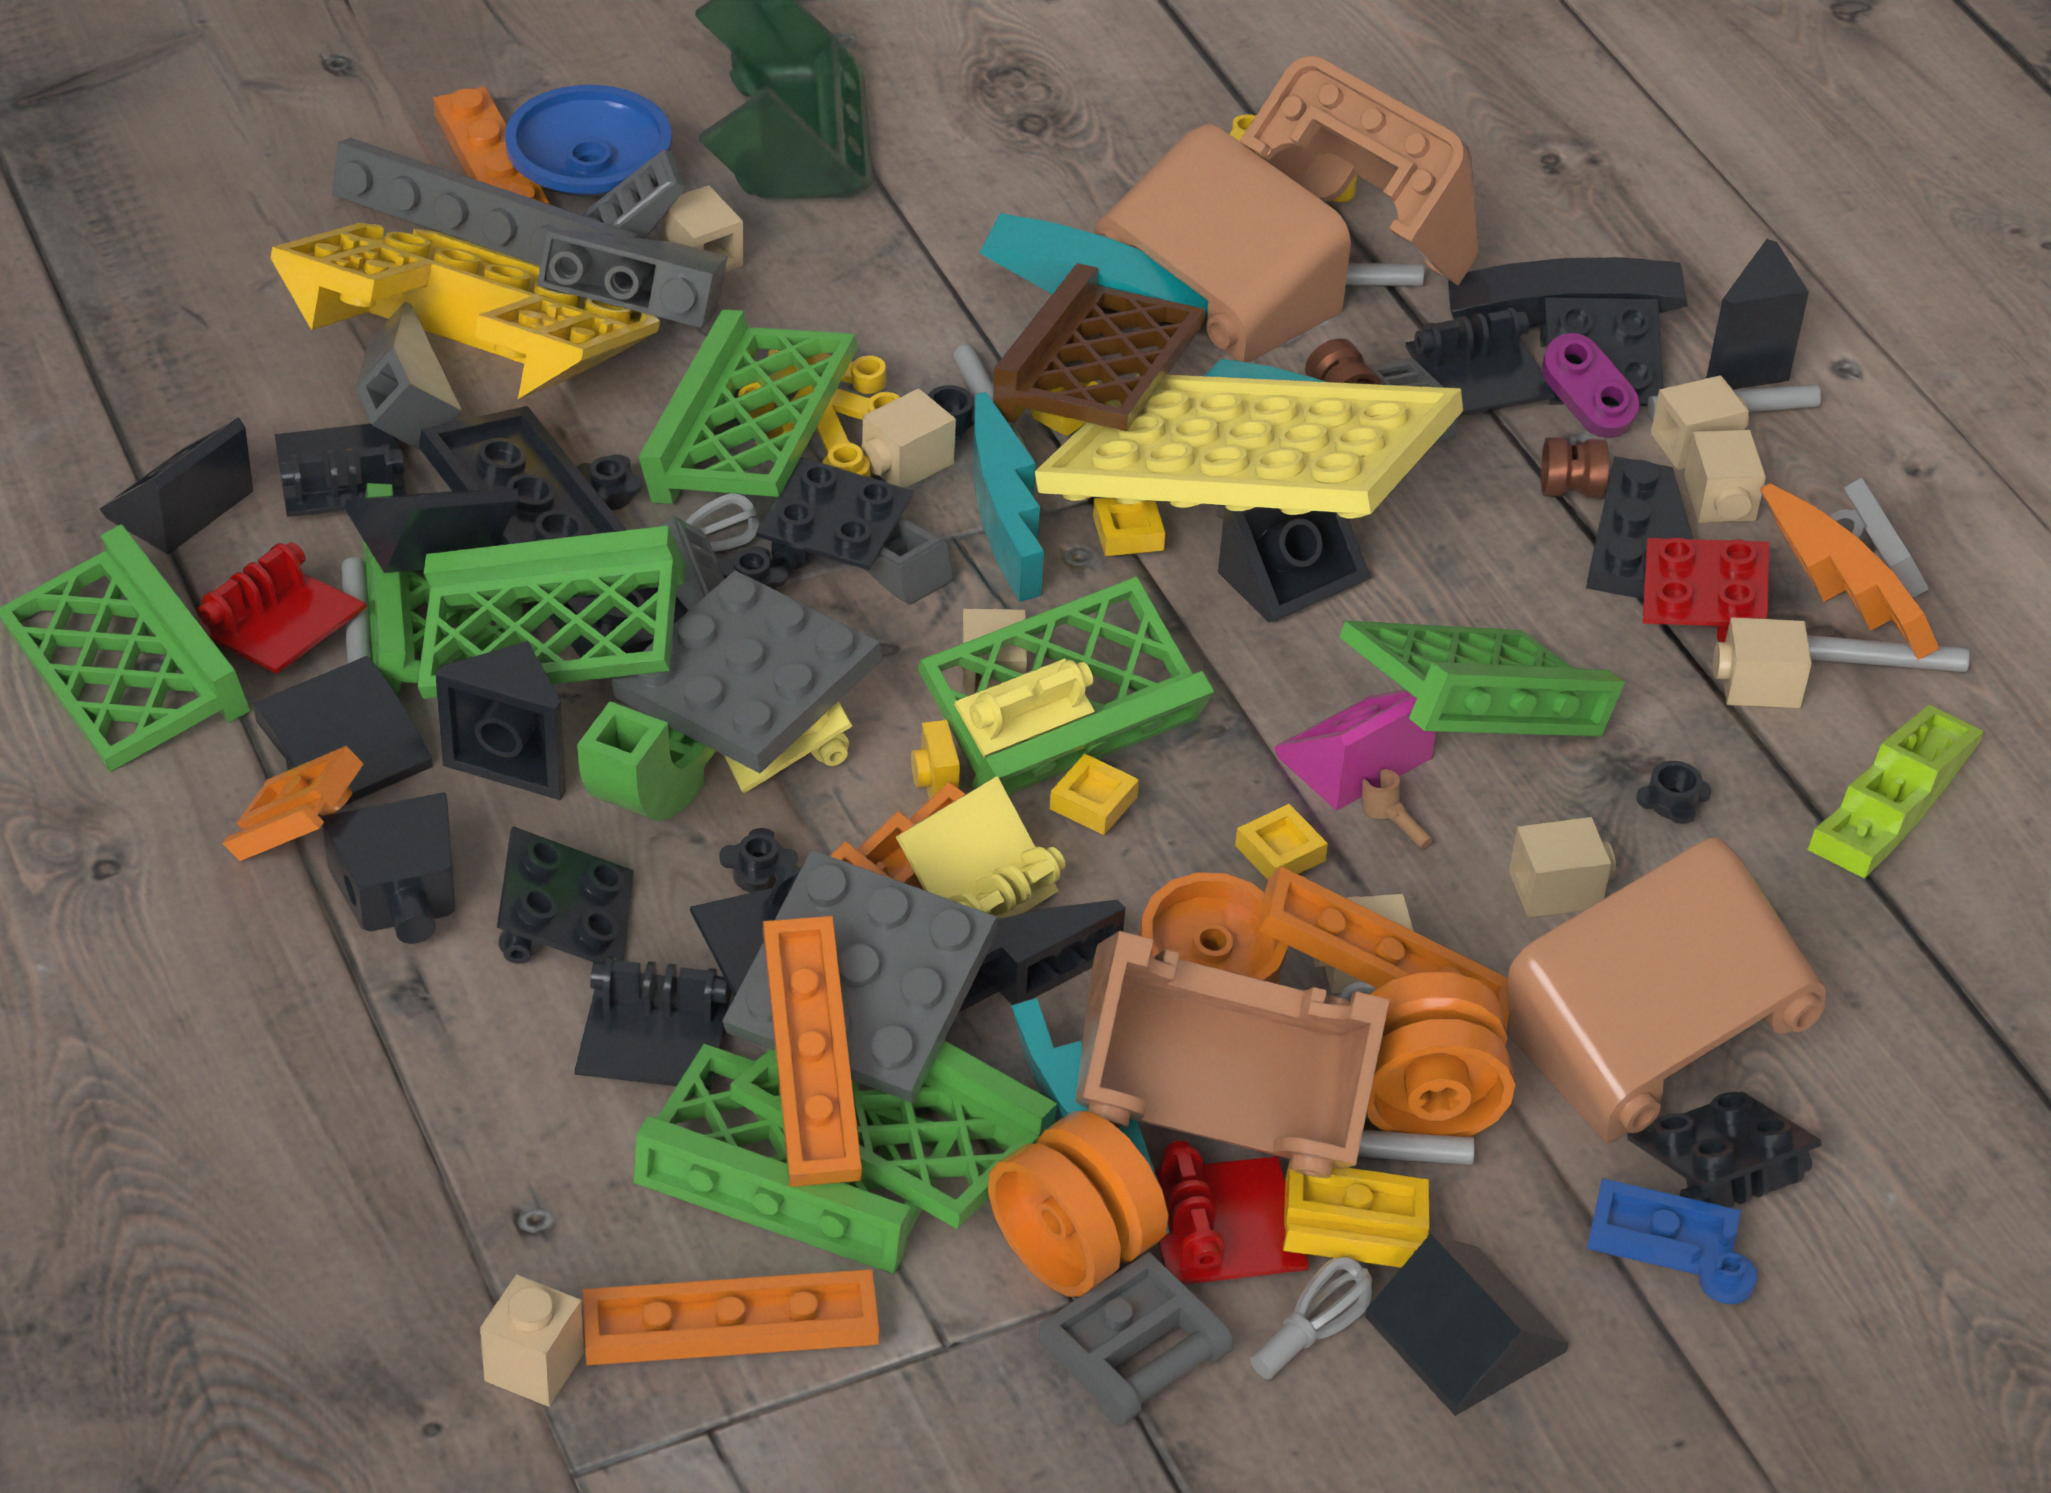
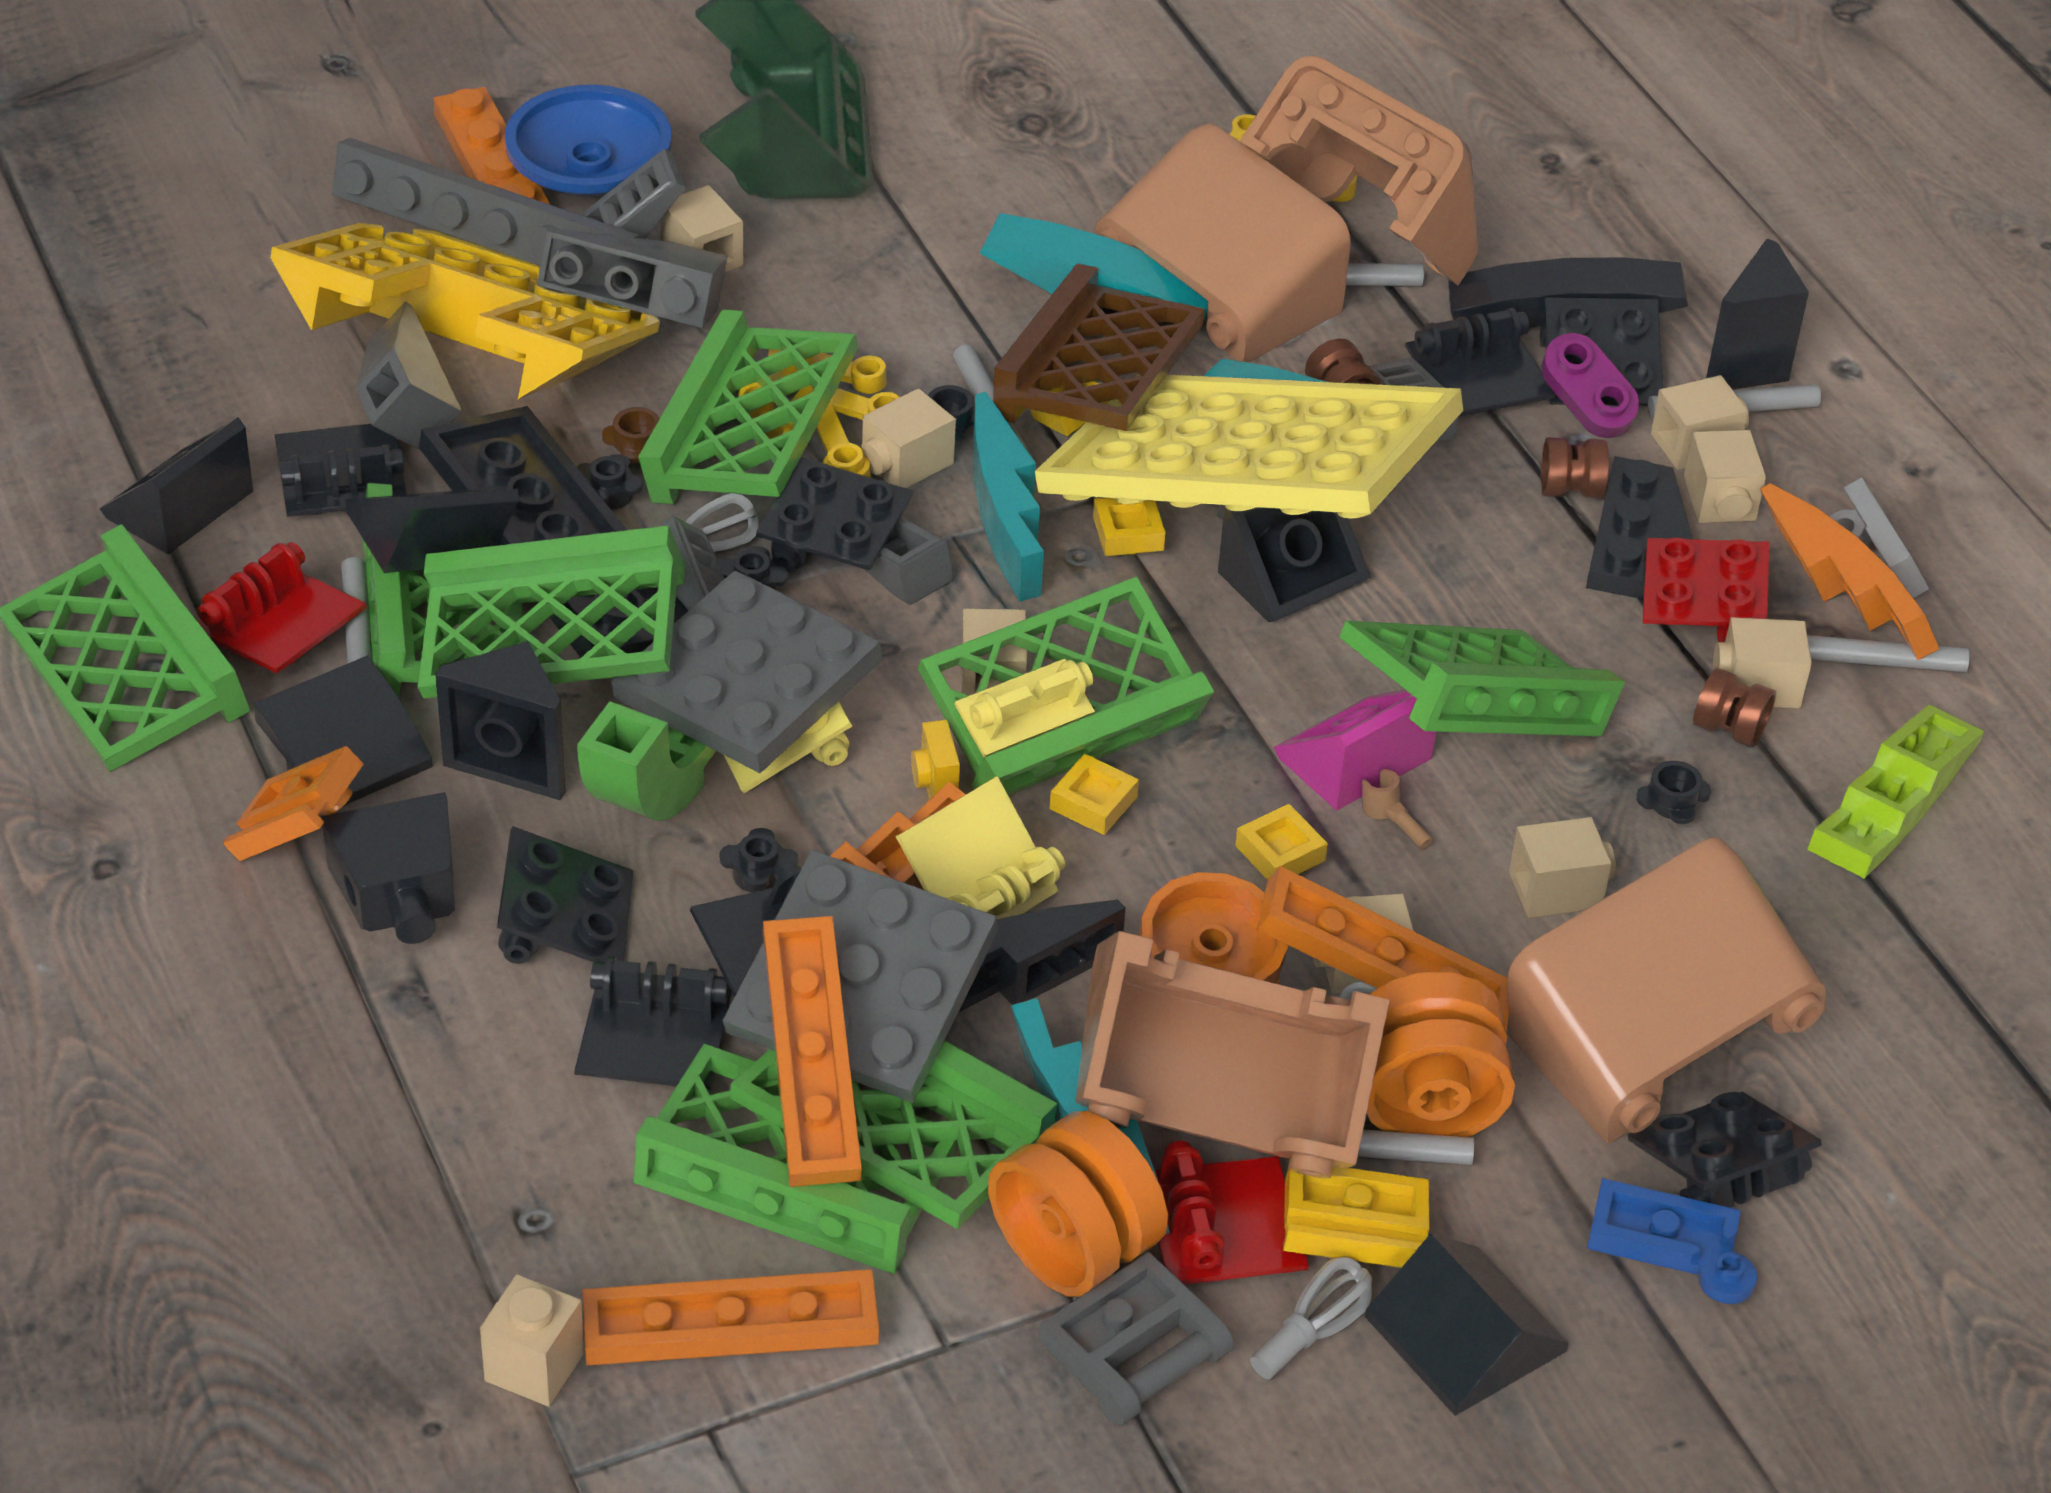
none -> reddish brown plate [602,407,660,464]
none -> copper wheel [1693,668,1776,748]

